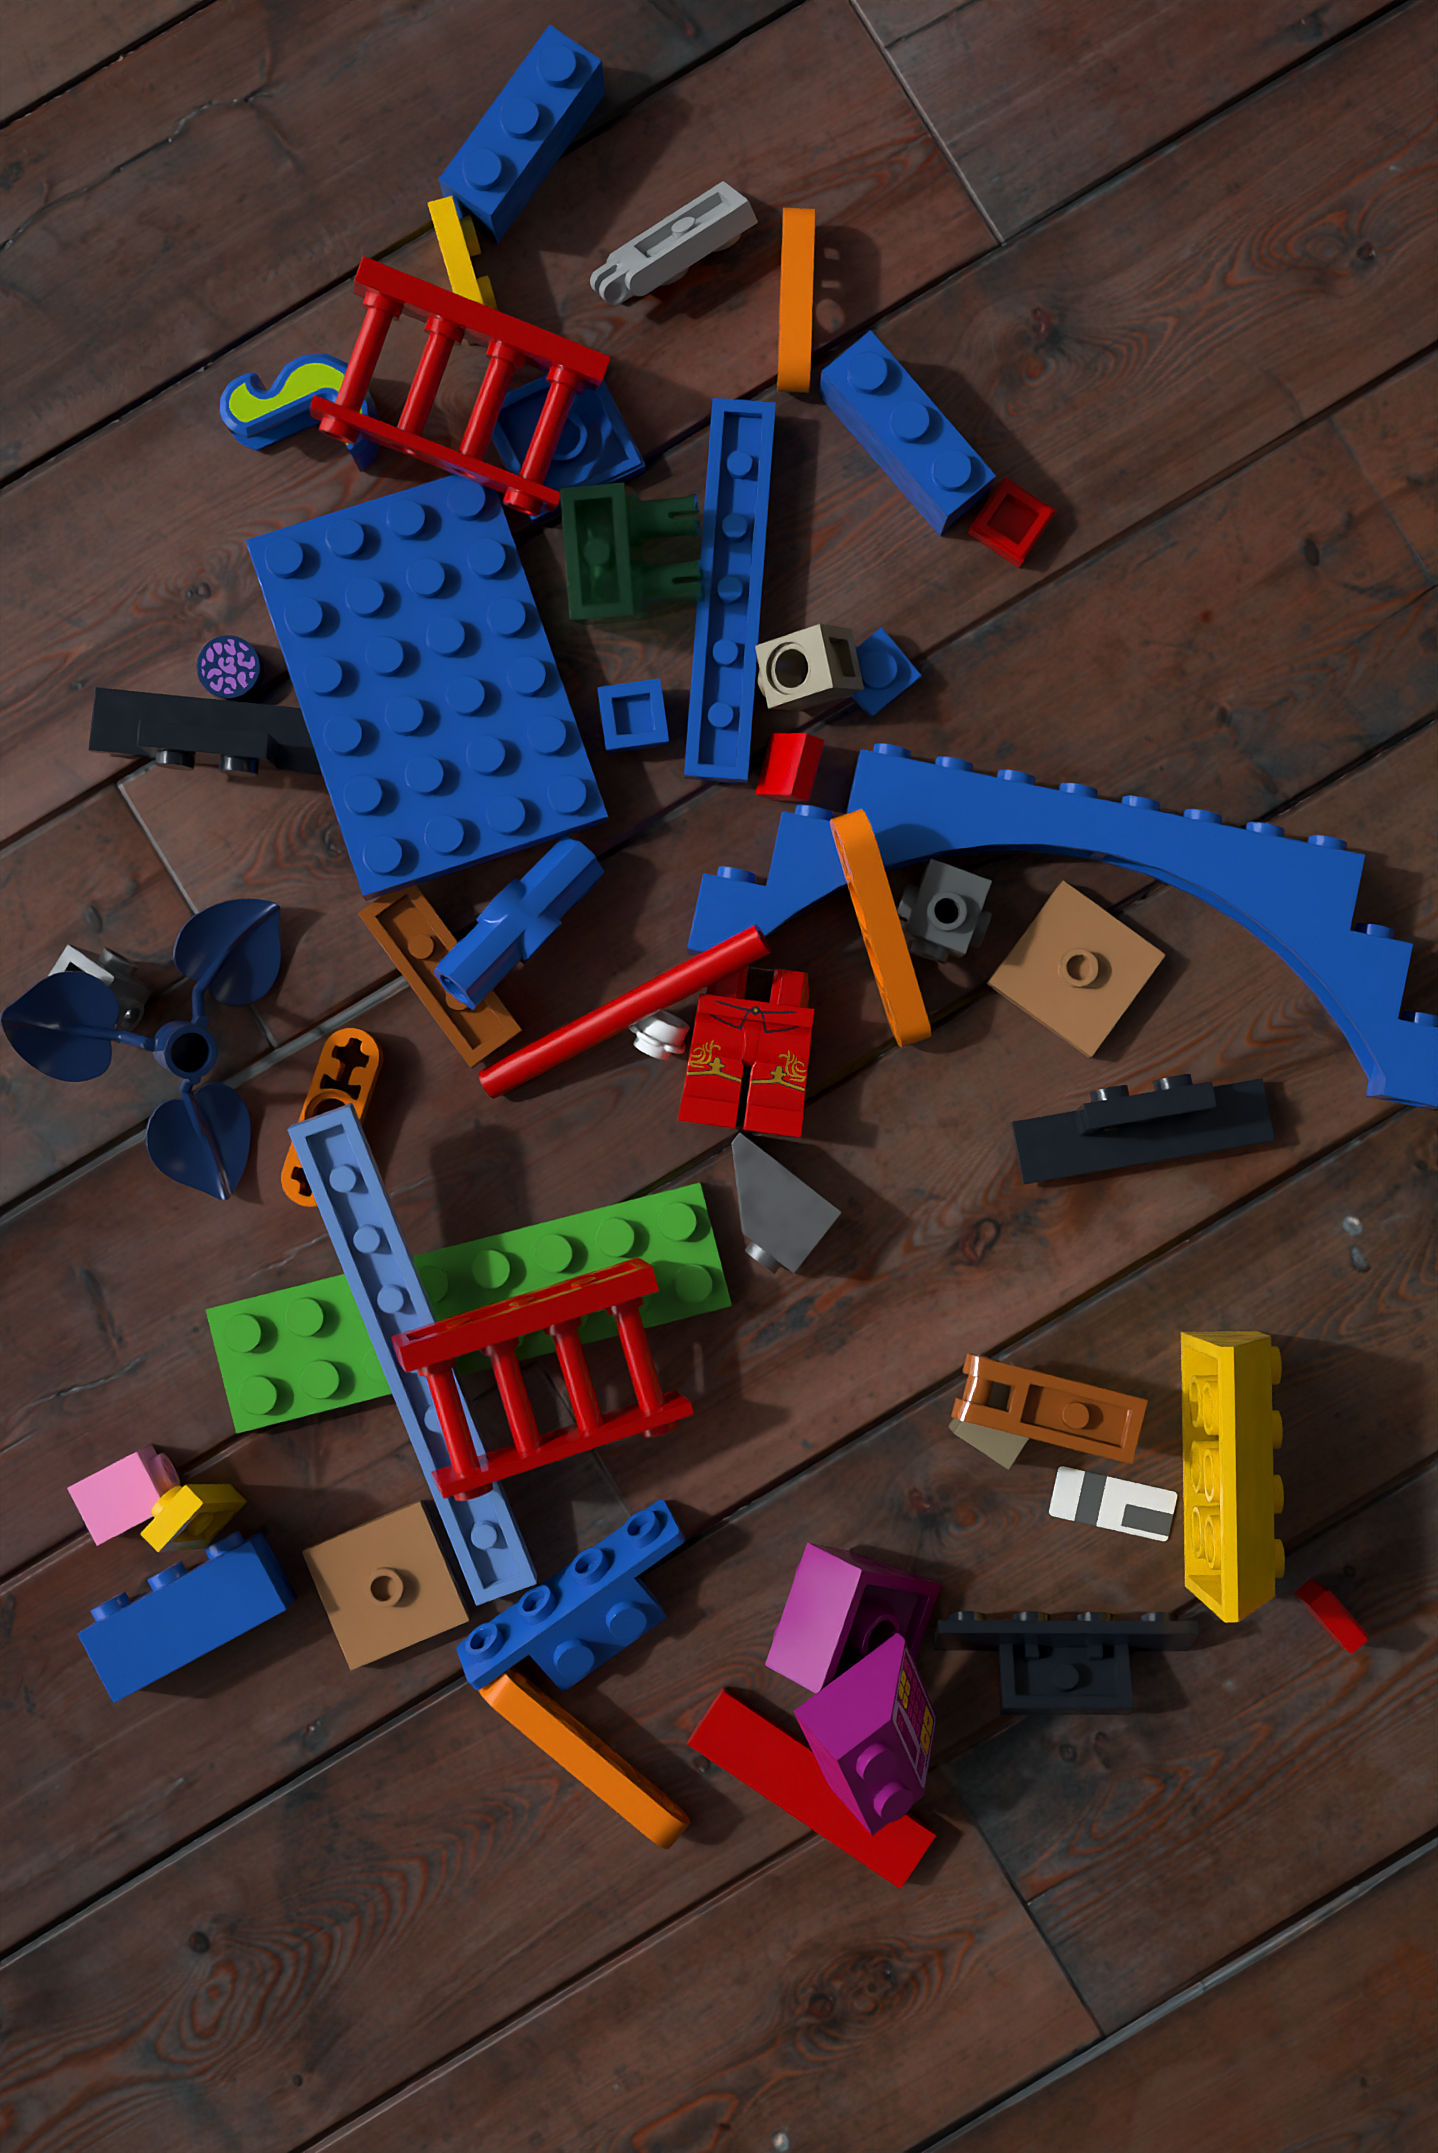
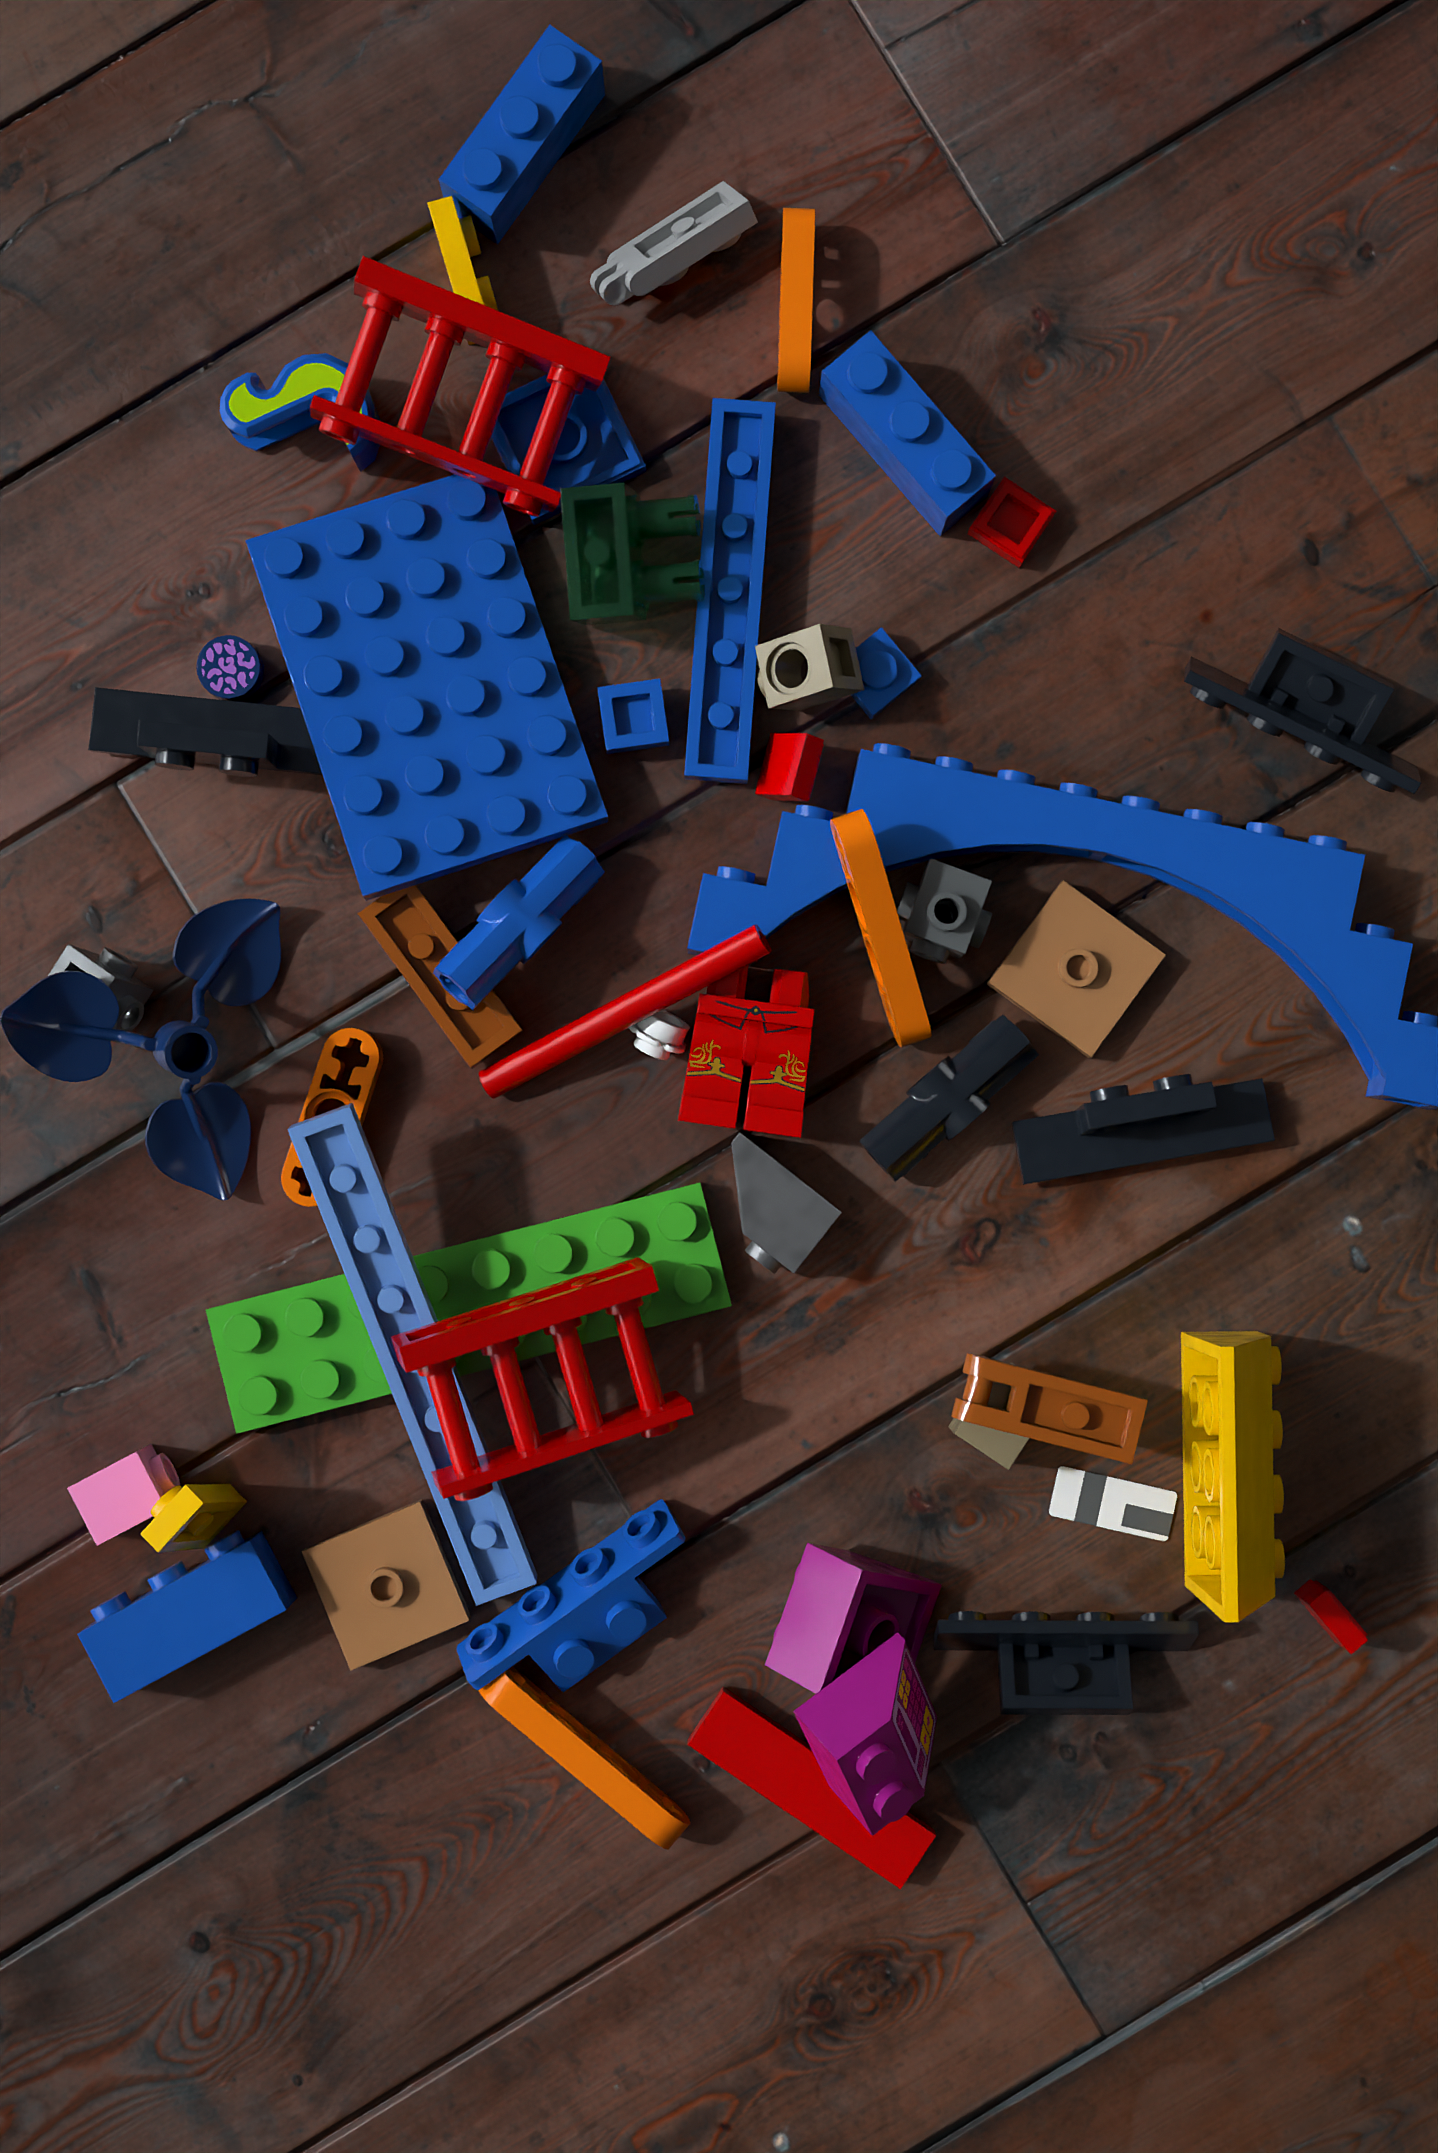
none -> black piece [859,1014,1039,1182]
none -> black bracket [1184,628,1421,794]

